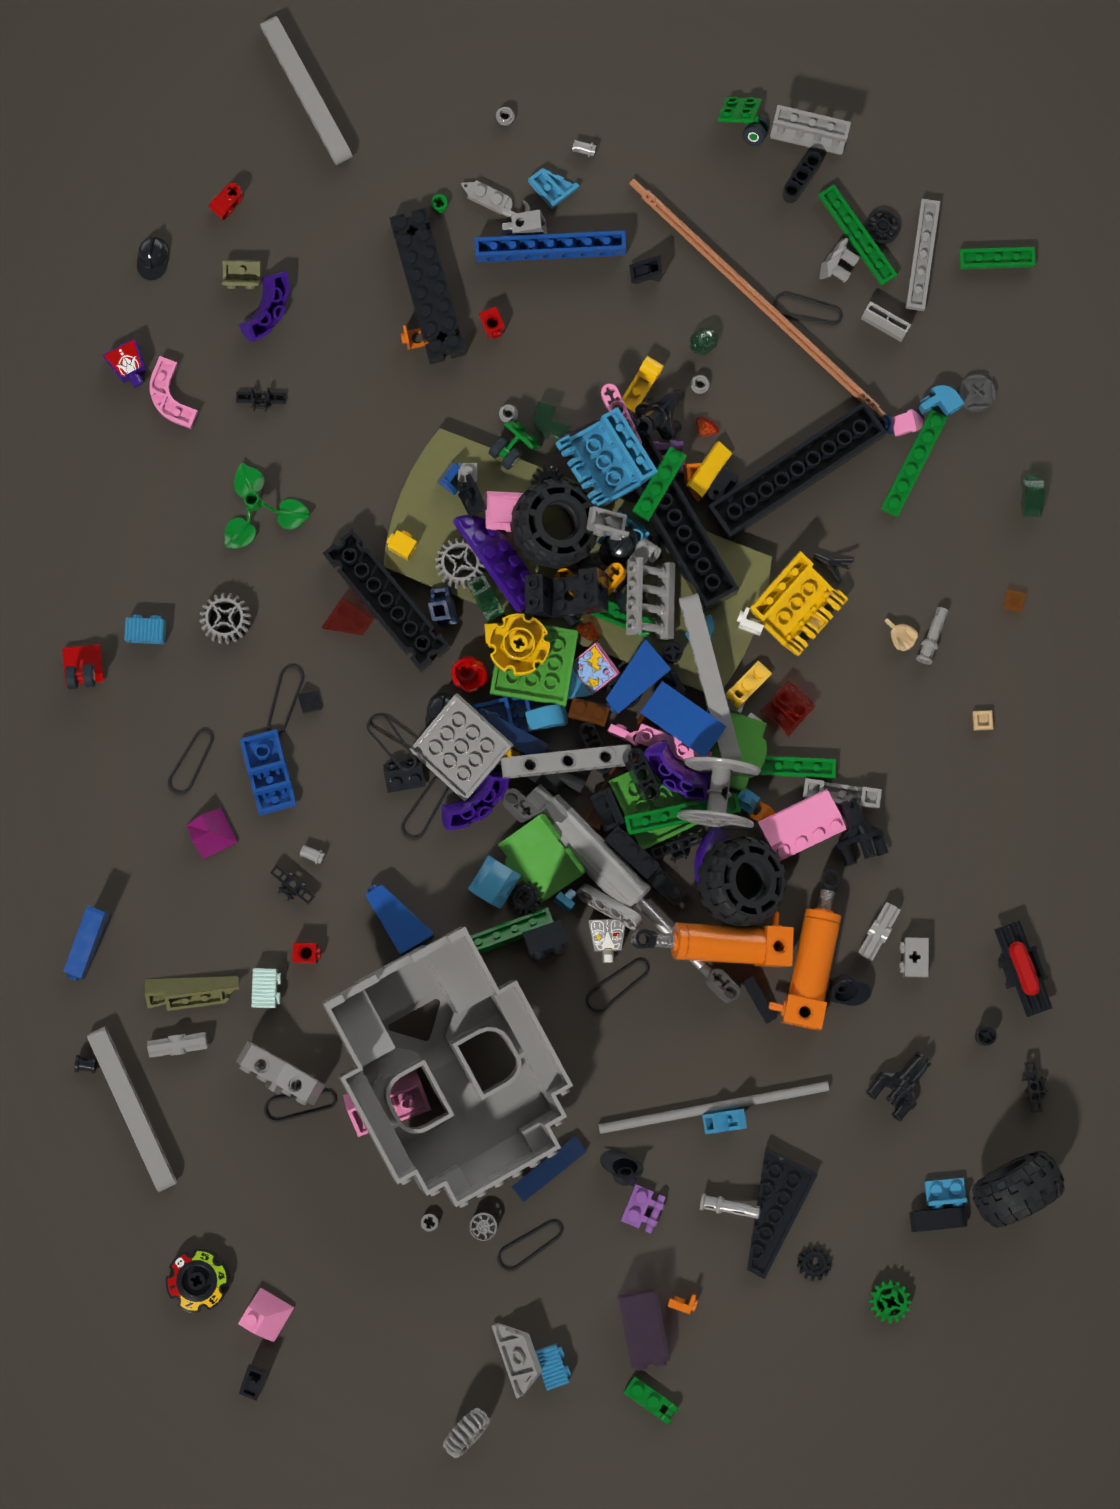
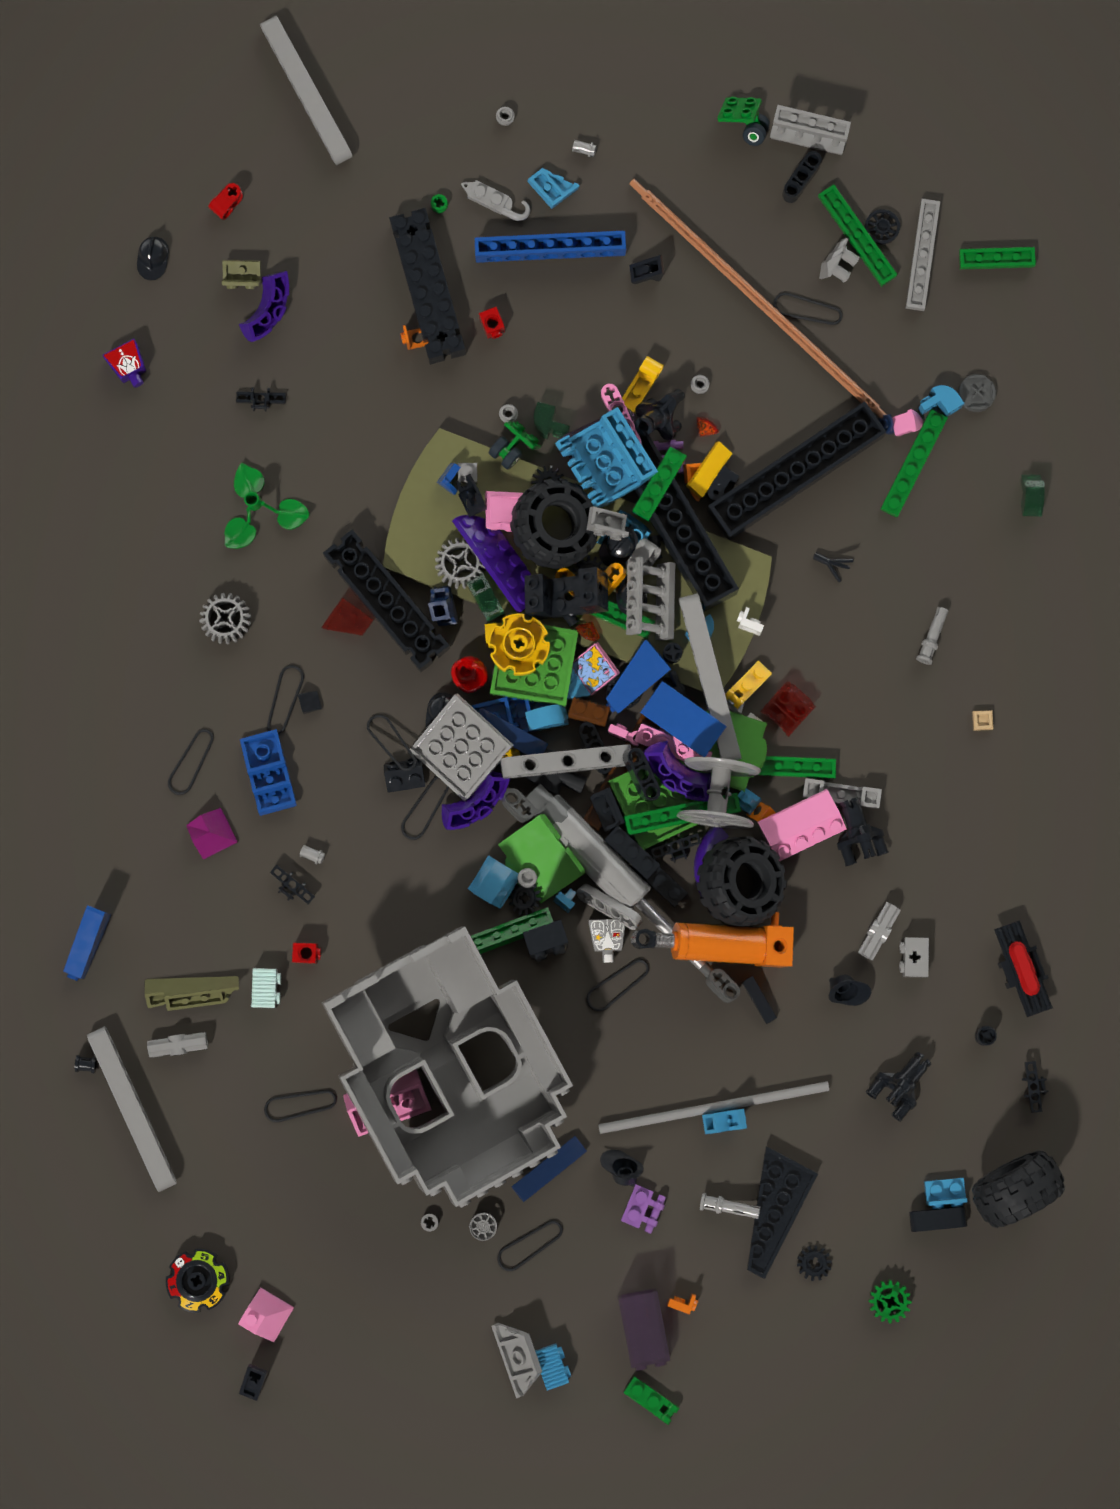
red plate [62,644,104,689] -> none
dark azure brick [124,615,166,644] -> none
bright pink plate [150,356,198,429] -> none
light grey brick [236,1041,325,1106] -> none
blue slope [365,884,434,955] -> none
yellow brick [387,530,418,561] -> none
light grey gear [443,1408,490,1458] -> none
light grey torso [502,210,547,236] -> none
clear green head [690,327,718,355] -> none
yellow slope [750,551,848,656] -> none
orange piece [769,869,842,1031] -> none
light grey piece [861,301,911,342] -> none
tan piece [885,618,918,651] -> none
clear orange tile [1002,590,1026,613] -> none
none -> light grey tile [517,868,537,888]

